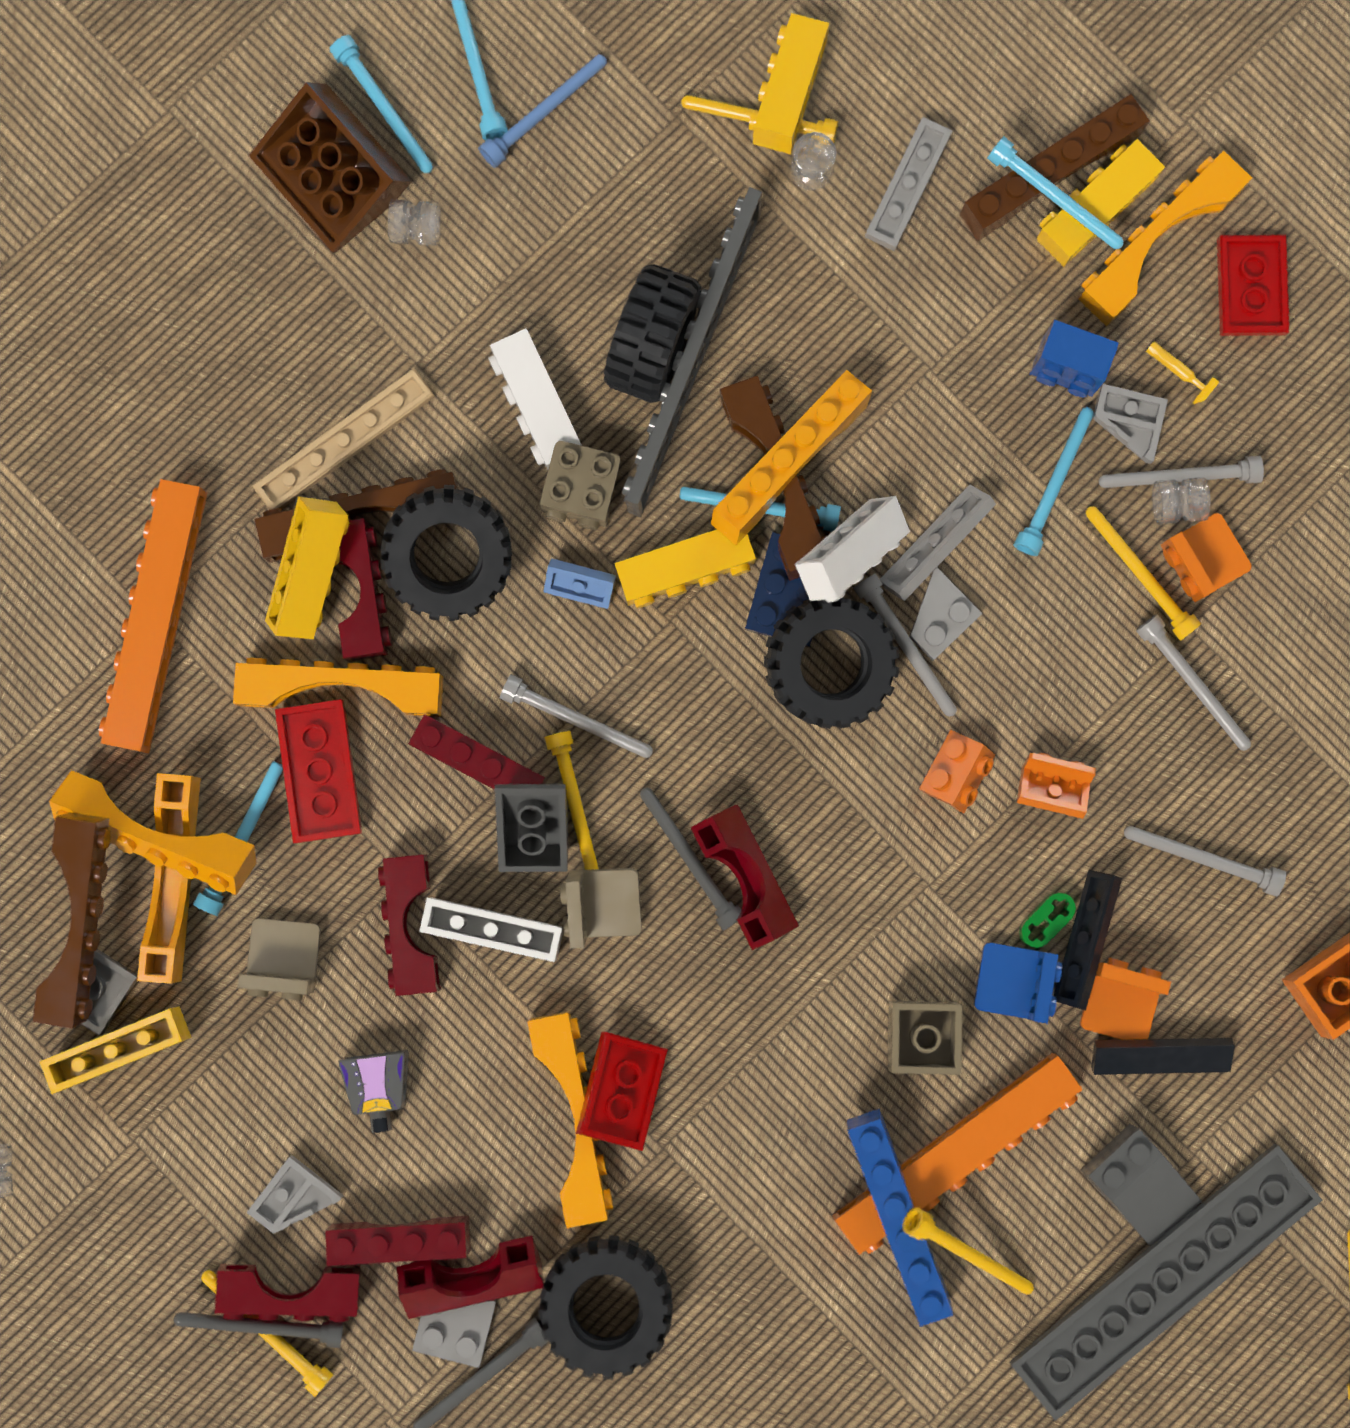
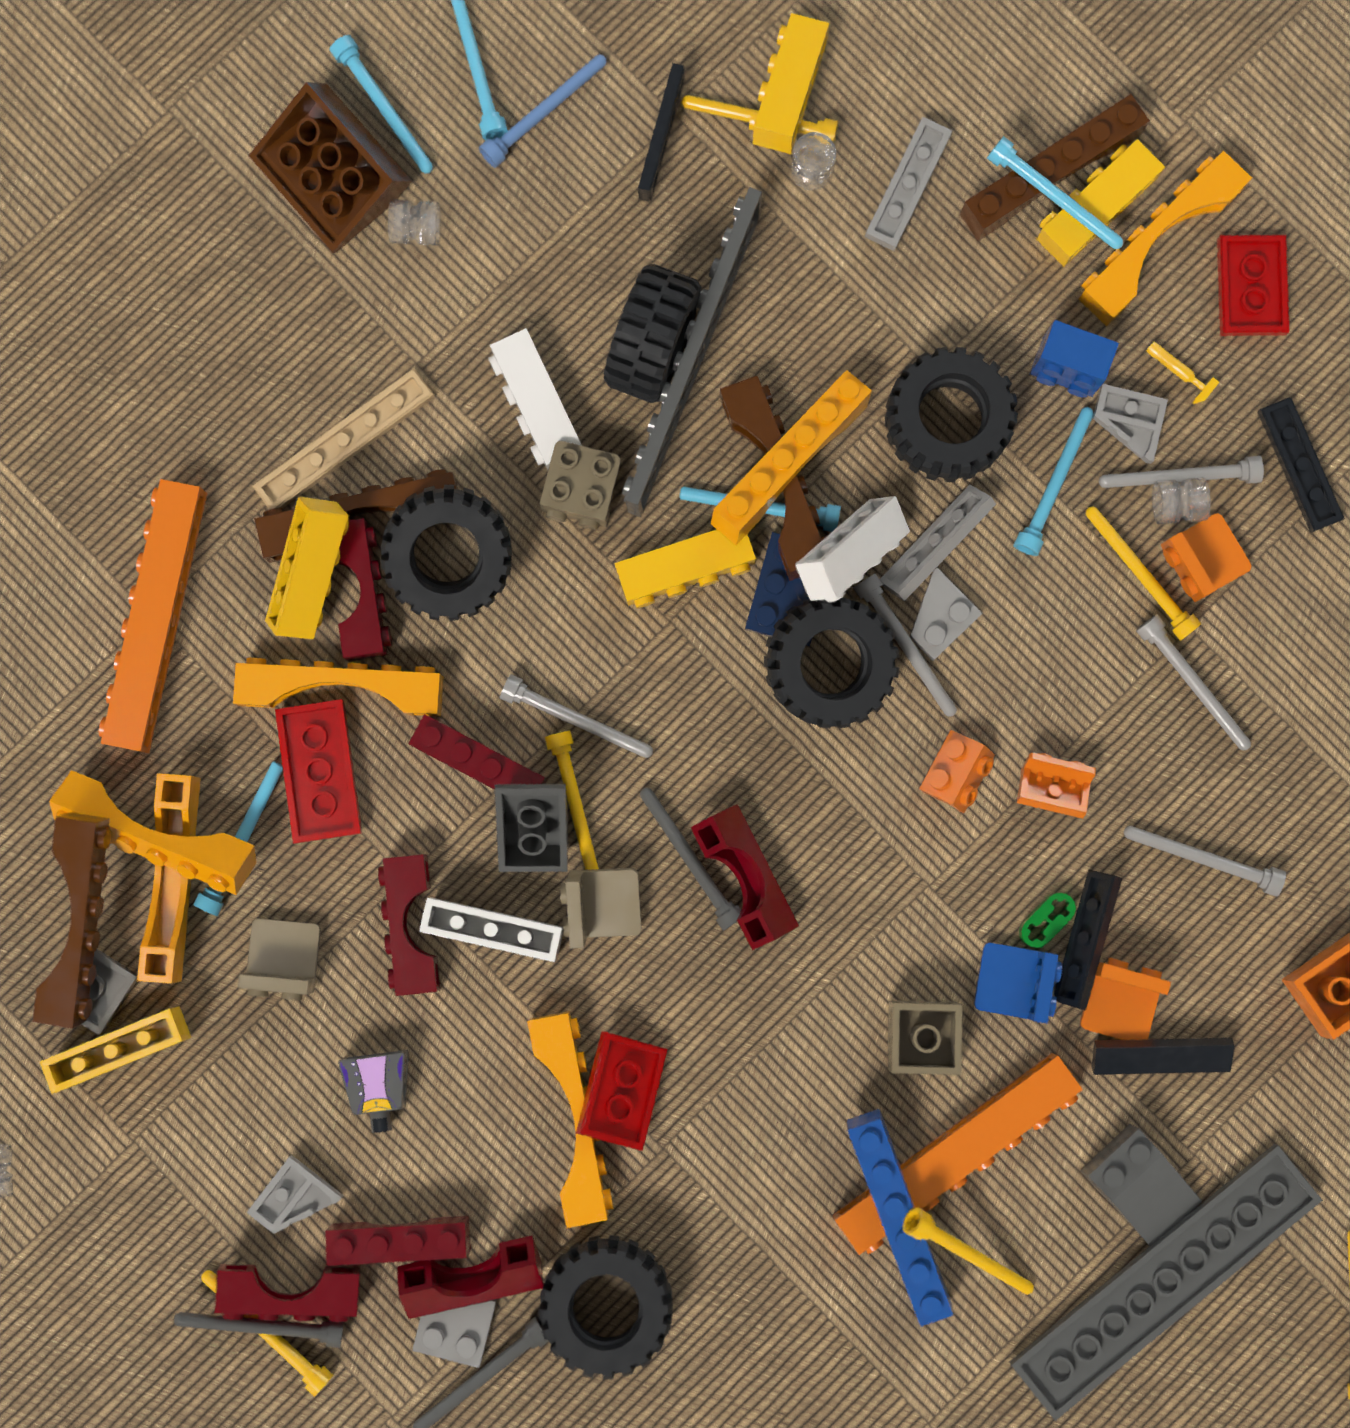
medium blue plate [543,558,616,609] -> none
none -> black tile [638,63,685,202]
none -> black tyre [884,347,1018,482]
none -> black tile [1257,397,1345,533]

